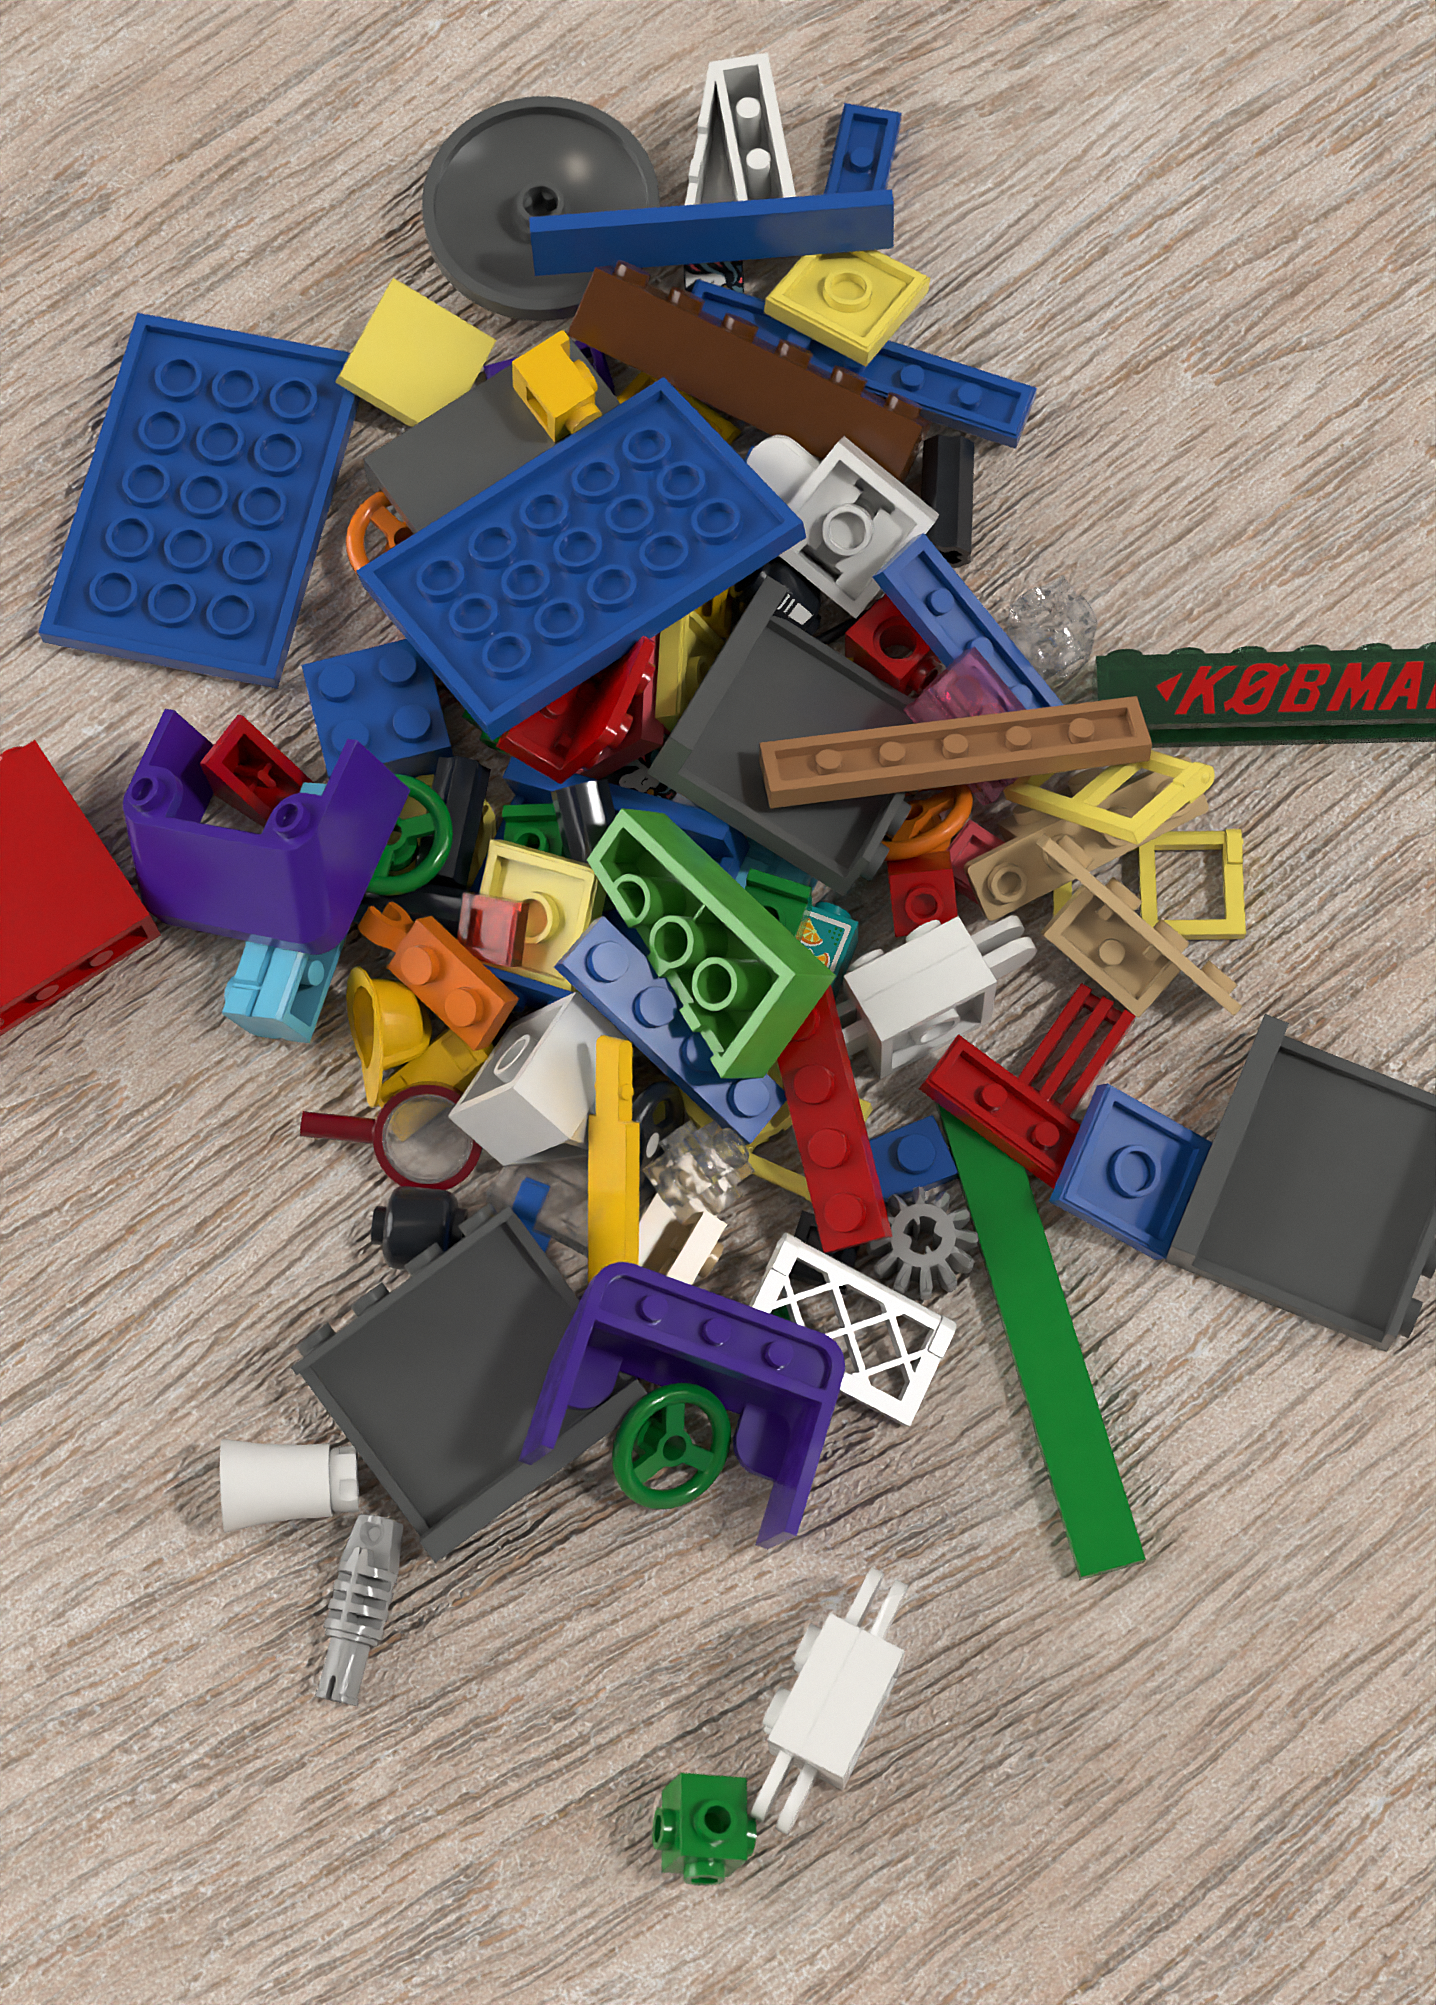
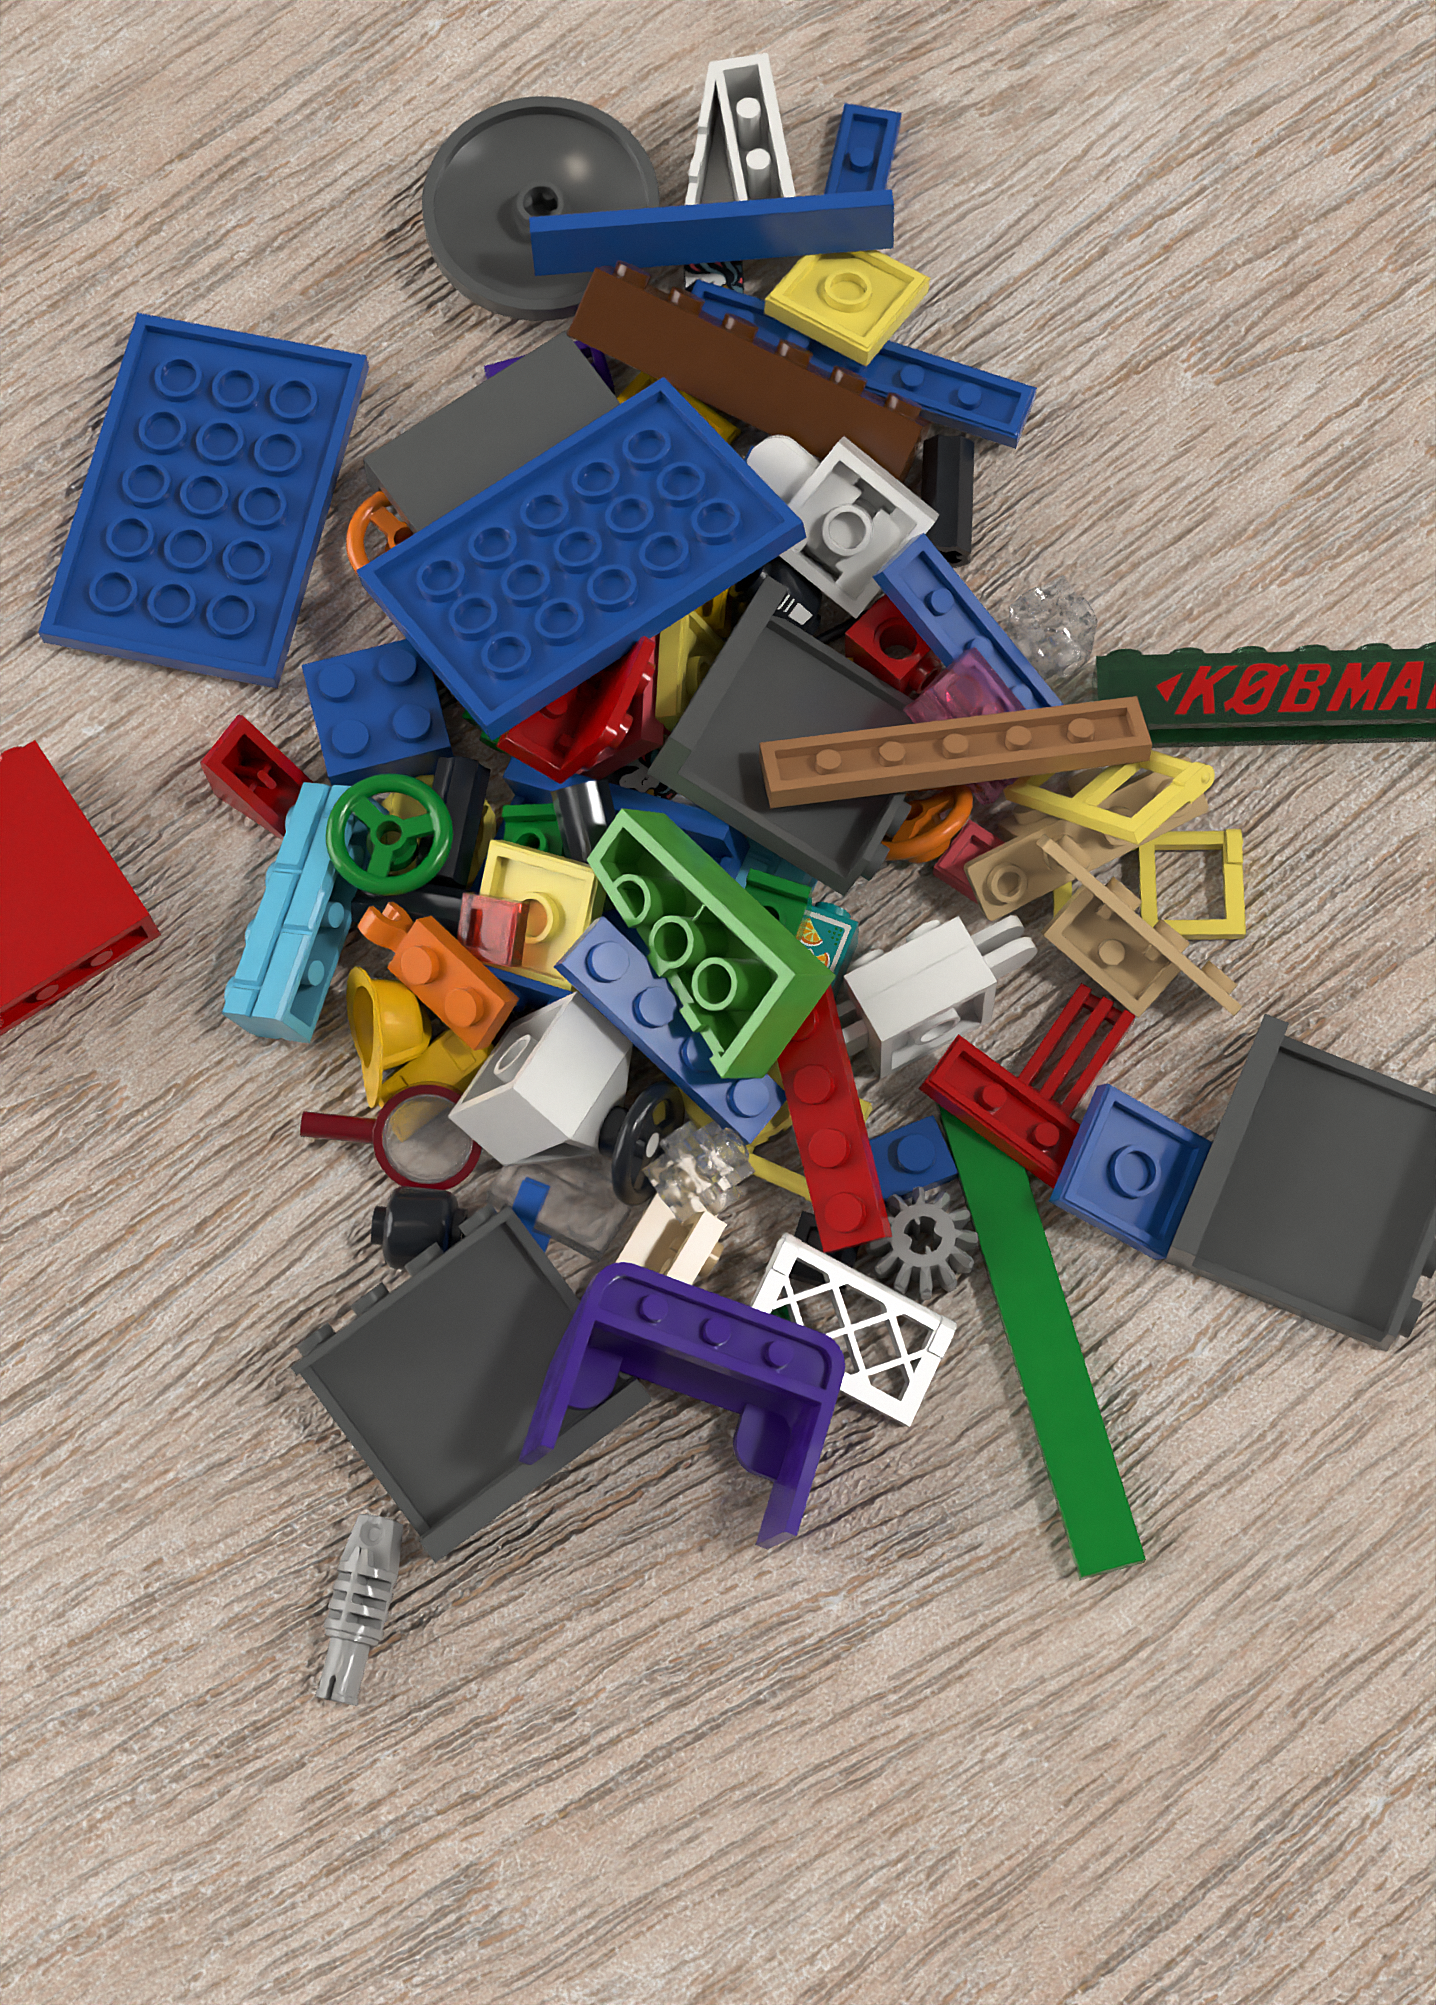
dark purple windscreen [123,709,410,955] -> none
white plant [220,1439,359,1533] -> none
light yellow tile [335,278,497,428] -> none
yellow brick [512,329,602,443] -> none
yellow piece [588,1035,640,1284] -> none
green piece [612,1383,731,1510] -> none
green brick [652,1772,757,1886] -> none
white brick [750,1567,909,1835] -> none
red brick [887,850,958,937] -> none

